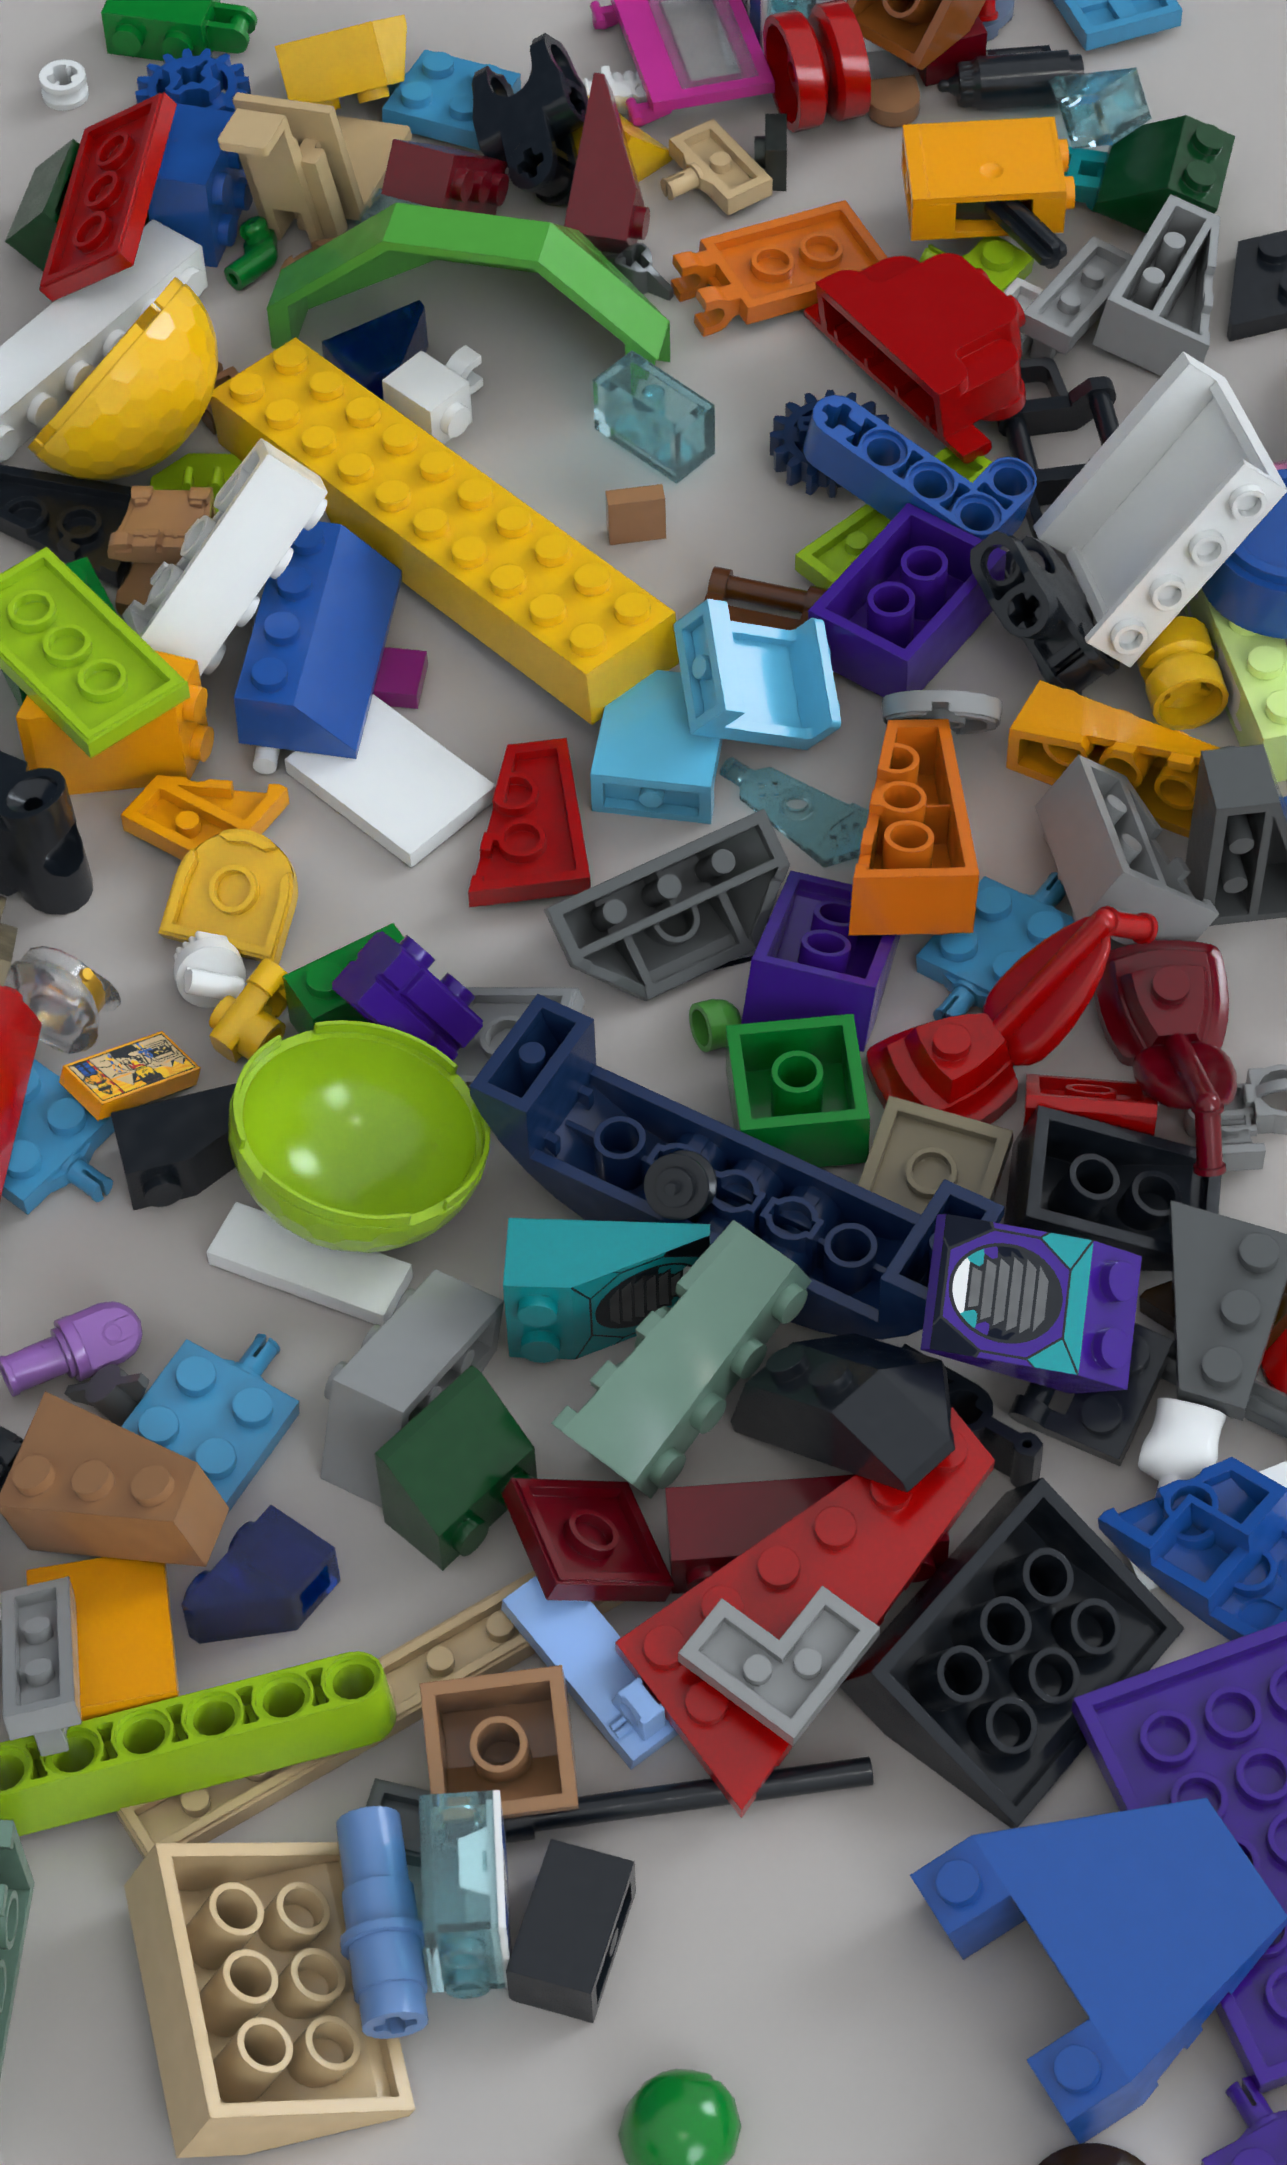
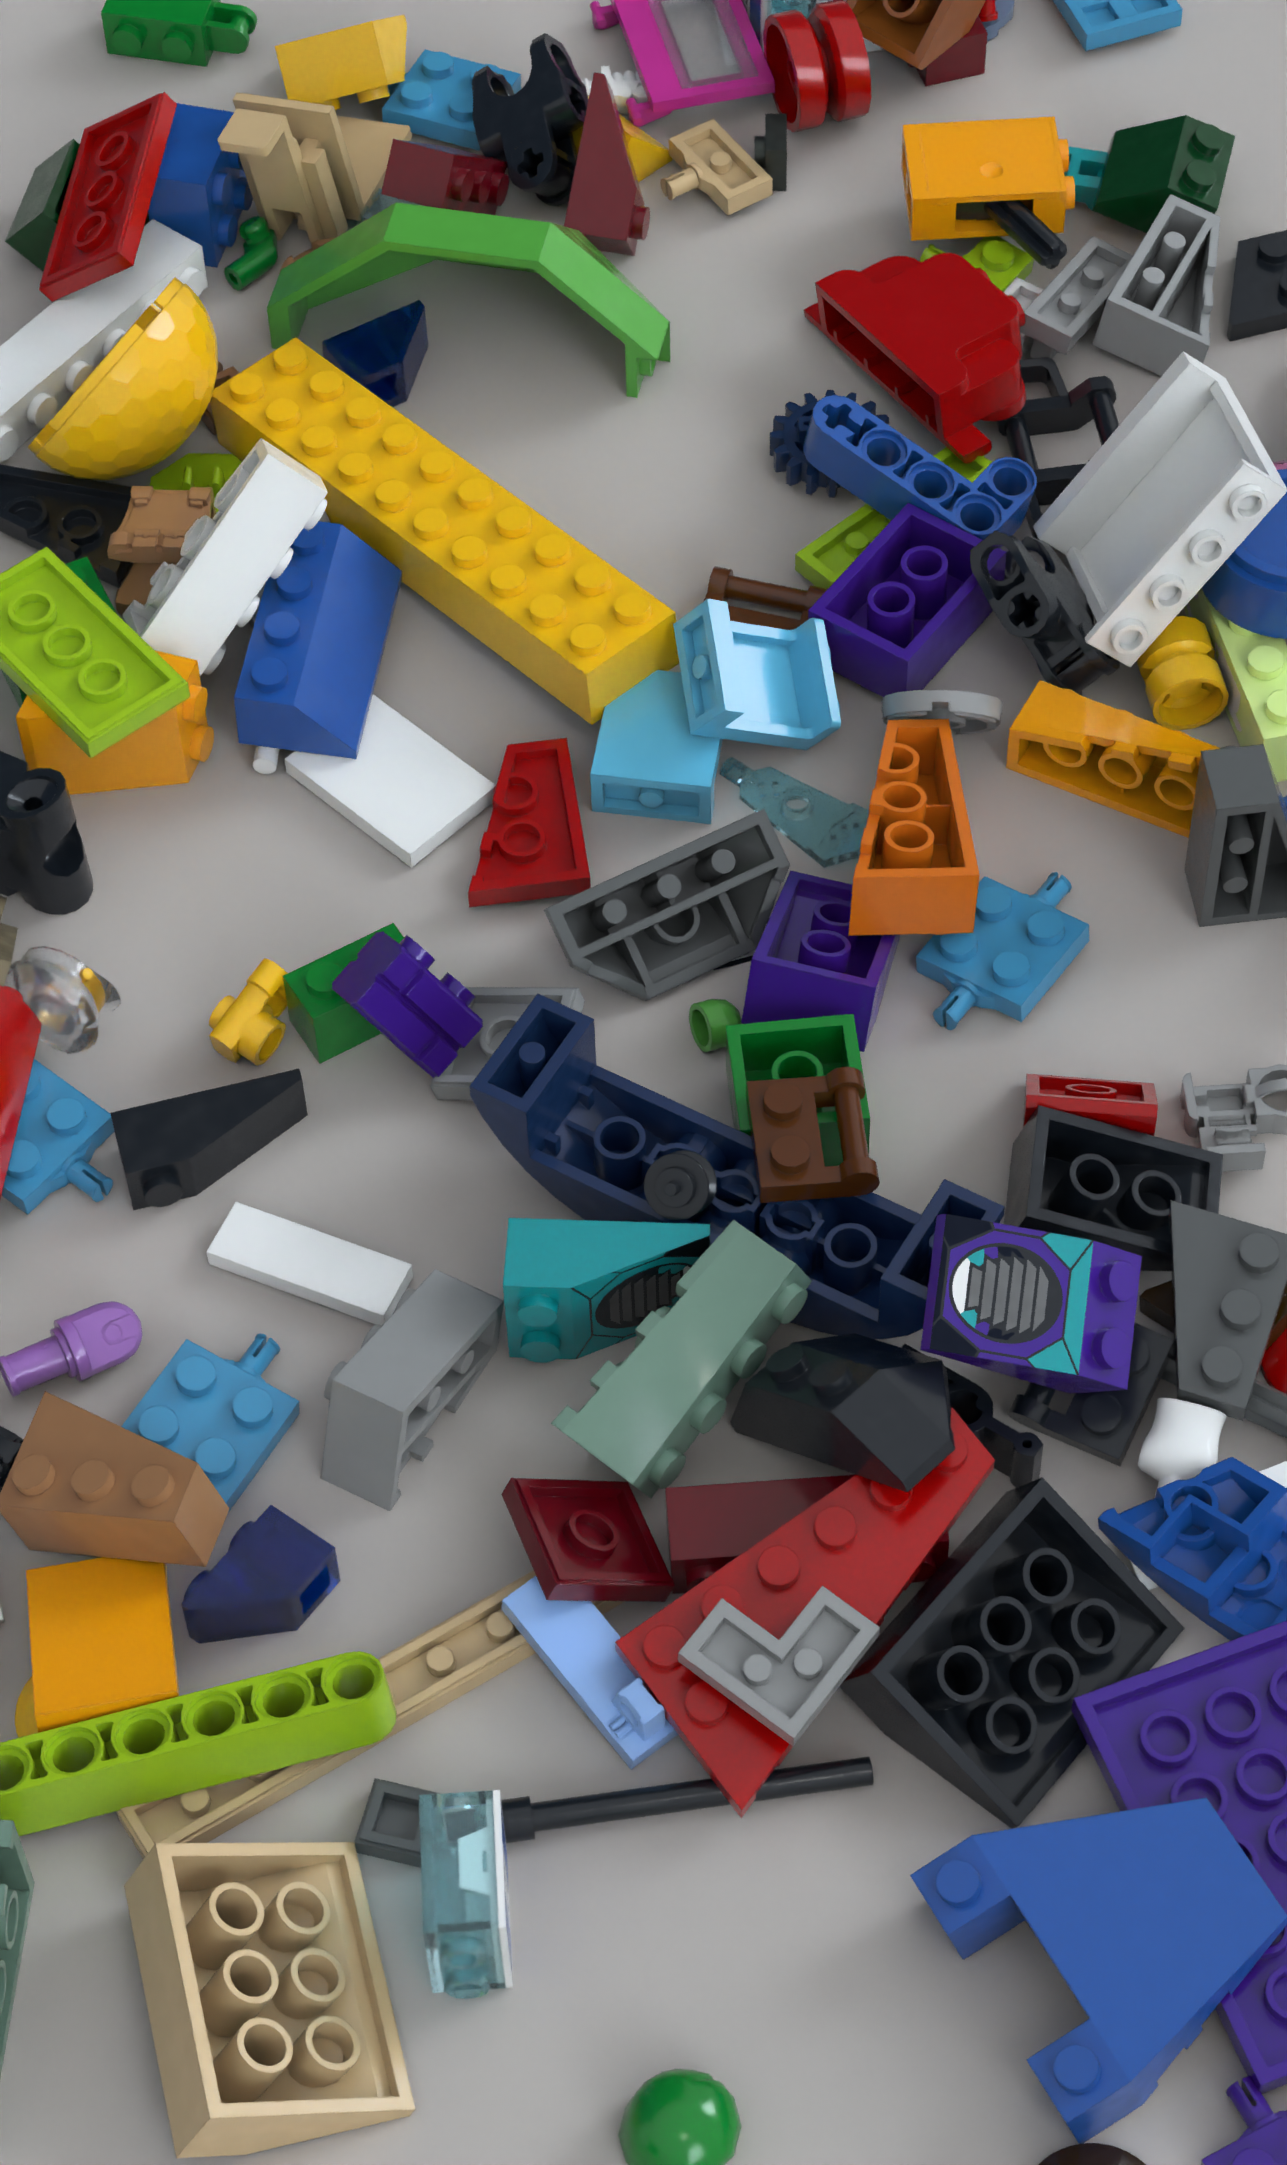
light grey hinge [1,1576,82,1757] -> none
white bush [39,59,89,111] -> none
tile [59,1031,201,1121] -> none
dark grey piece [64,1364,150,1427] -> none
light orange wing [120,775,290,860] -> none
blue gear [135,48,251,112] -> none
yellow tile [158,829,298,965] -> none
white piece [173,931,246,1008] -> none
lime piece [228,1020,490,1253] -> none
medium blue piece [336,1806,428,2039] -> none
magenta tile [373,647,428,709] -> none
dark green slope [374,1365,537,1570] -> none
white brick [382,345,483,444] -> none
medium nougat slope [419,1665,579,1828] -> none
black panel [506,1839,636,2023] -> none
clear light blue brick [593,350,715,484] -> none
dark grey piece [605,243,674,301] -> none
medium nougat tile [605,484,666,545] -> none
orange tile [671,200,888,337] -> none
dark tan plate [858,1096,1013,1214] -> none
red piece [866,906,1158,1124] -> none
medium nougat tile [868,74,920,127] -> none
black piece [937,45,1085,110] -> none
light grey wedge [1035,754,1219,945] -> none
clear light blue slope [1049,68,1152,149] -> none
dark red piece [1094,940,1237,1177] -> none
none -> reddish brown plate [746,1067,880,1203]

